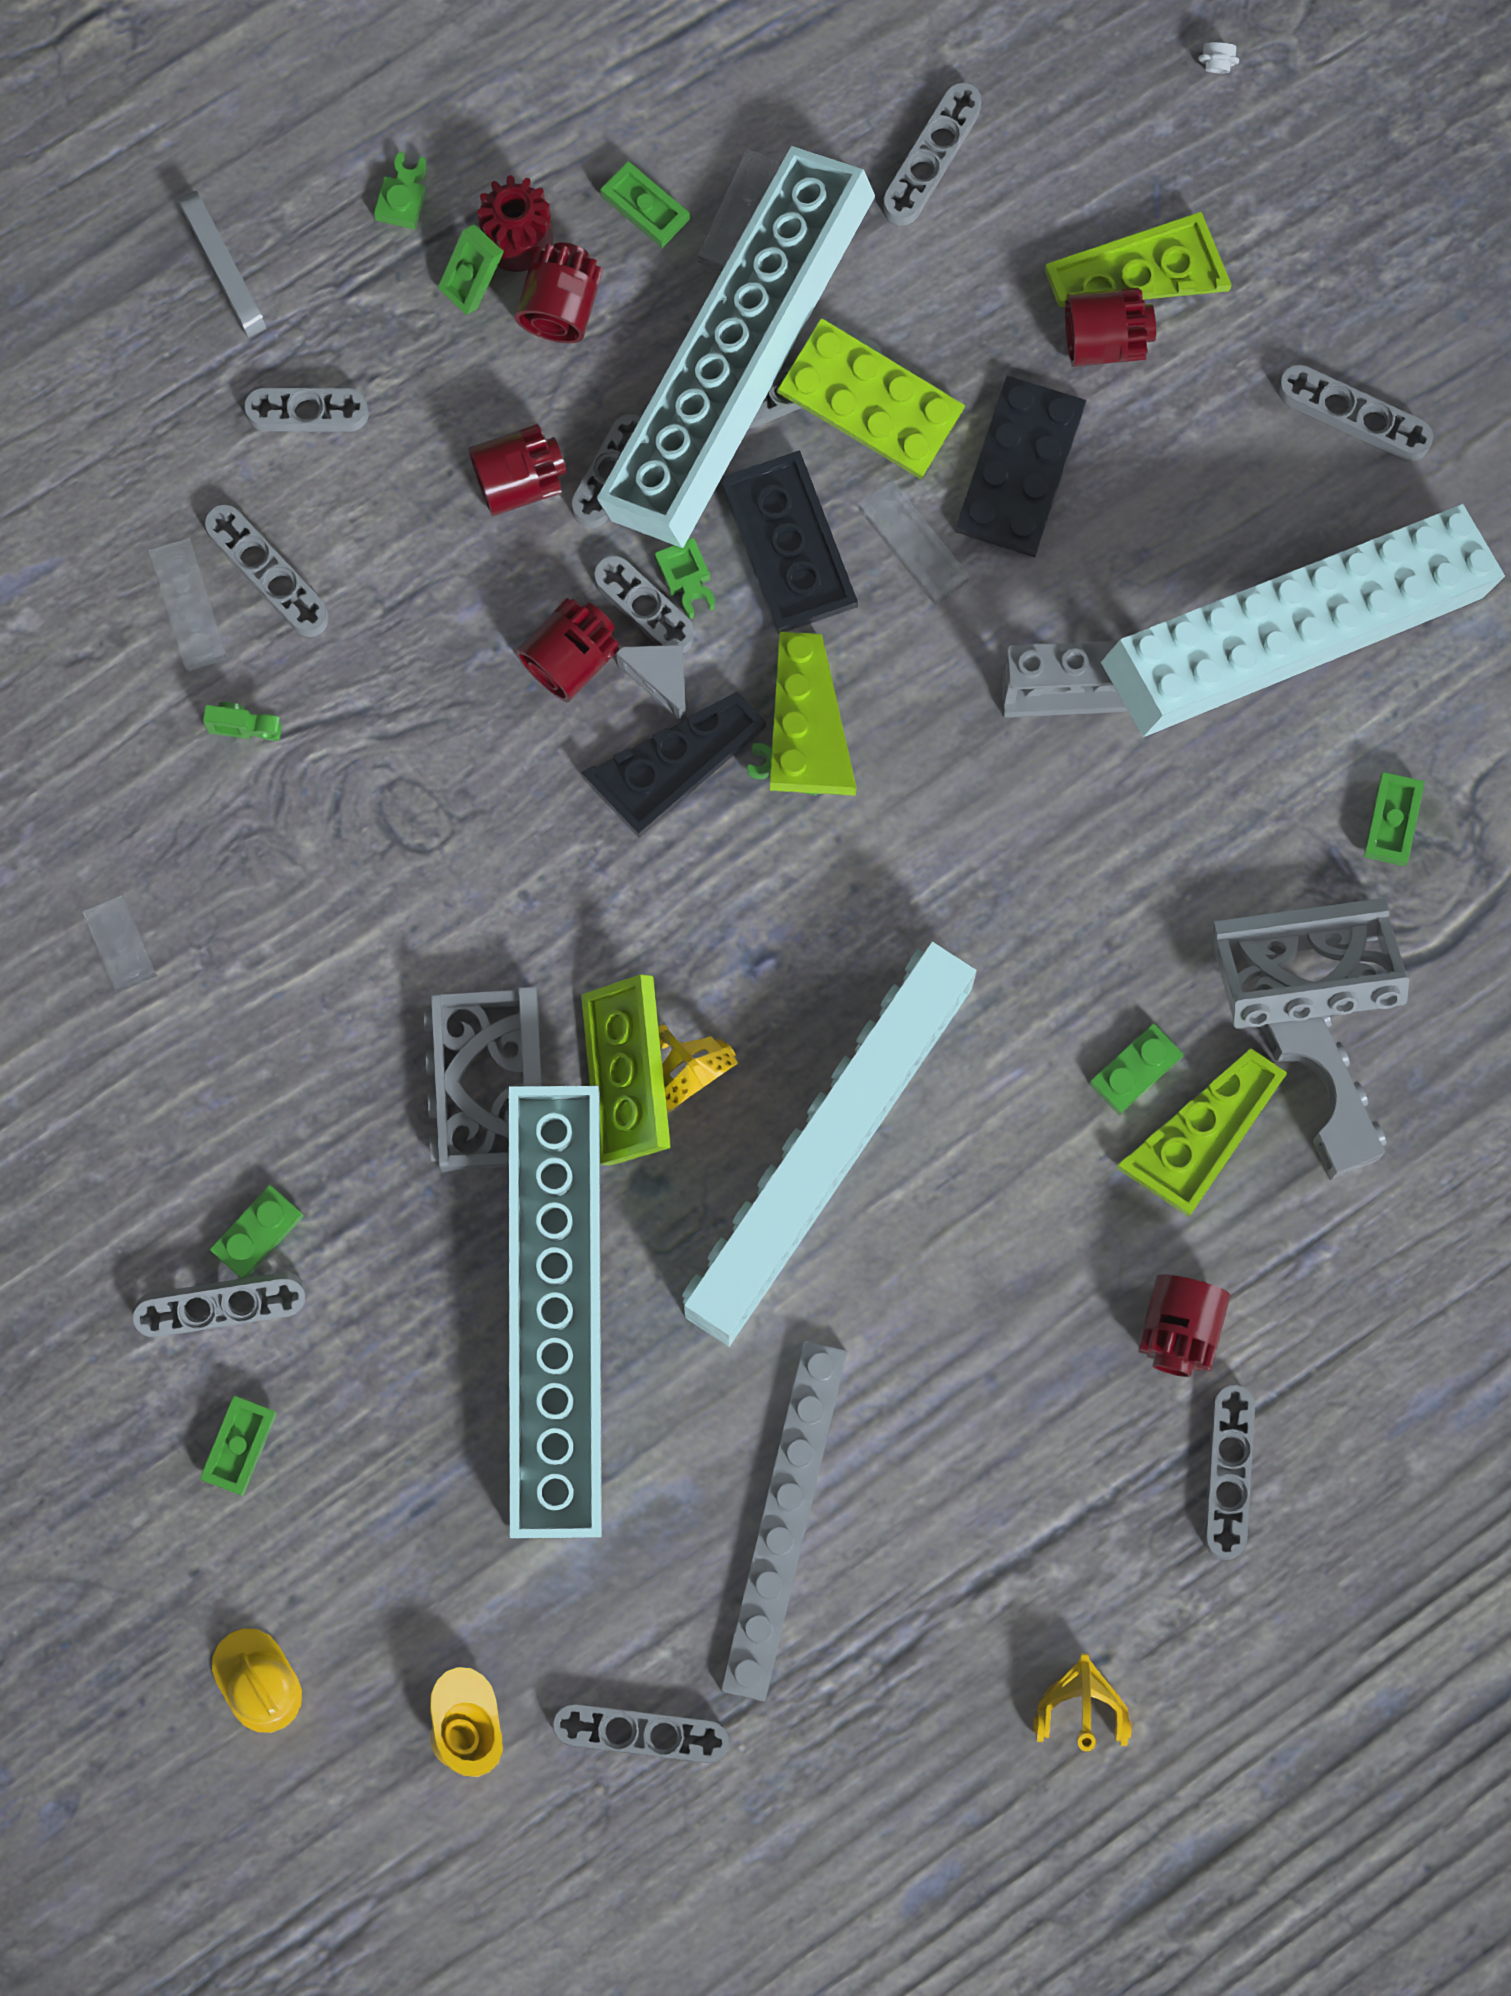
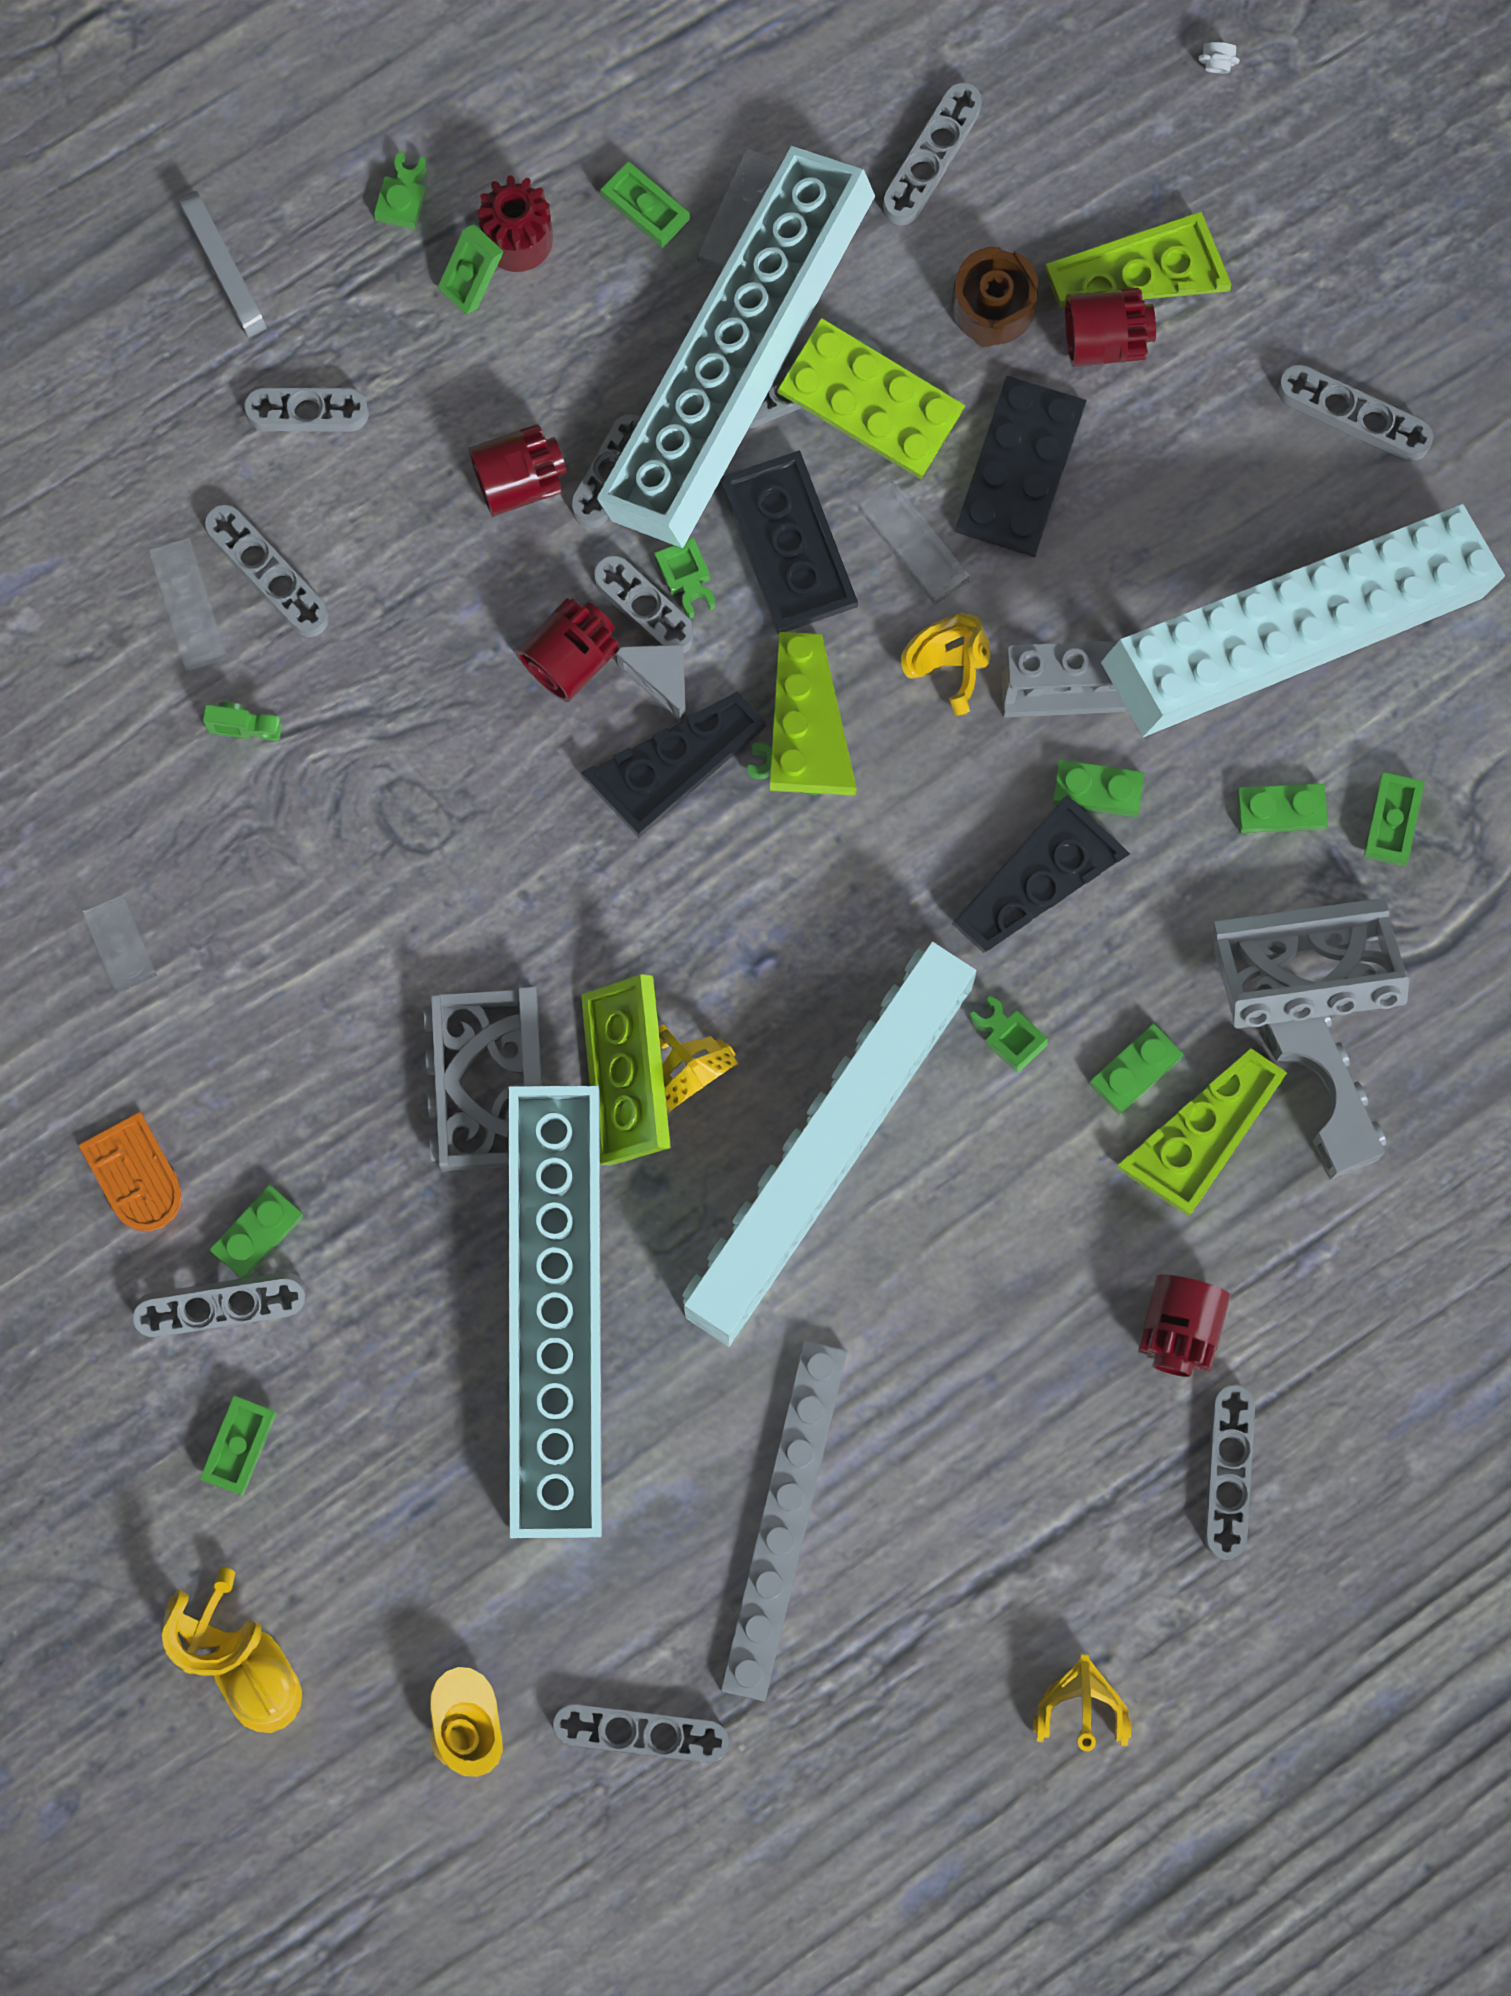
dark red gear [514,242,603,343] -> none
none -> orange window [78,1111,182,1232]
none -> yellow helmet [162,1567,262,1676]
none -> yellow helmet [901,613,990,716]
none -> black wing [951,795,1130,953]
none -> reddish brown brick [952,247,1038,347]
none -> bright green plate [970,996,1048,1074]
none -> bright green plate [1052,759,1144,818]
none -> bright green plate [1237,783,1328,833]

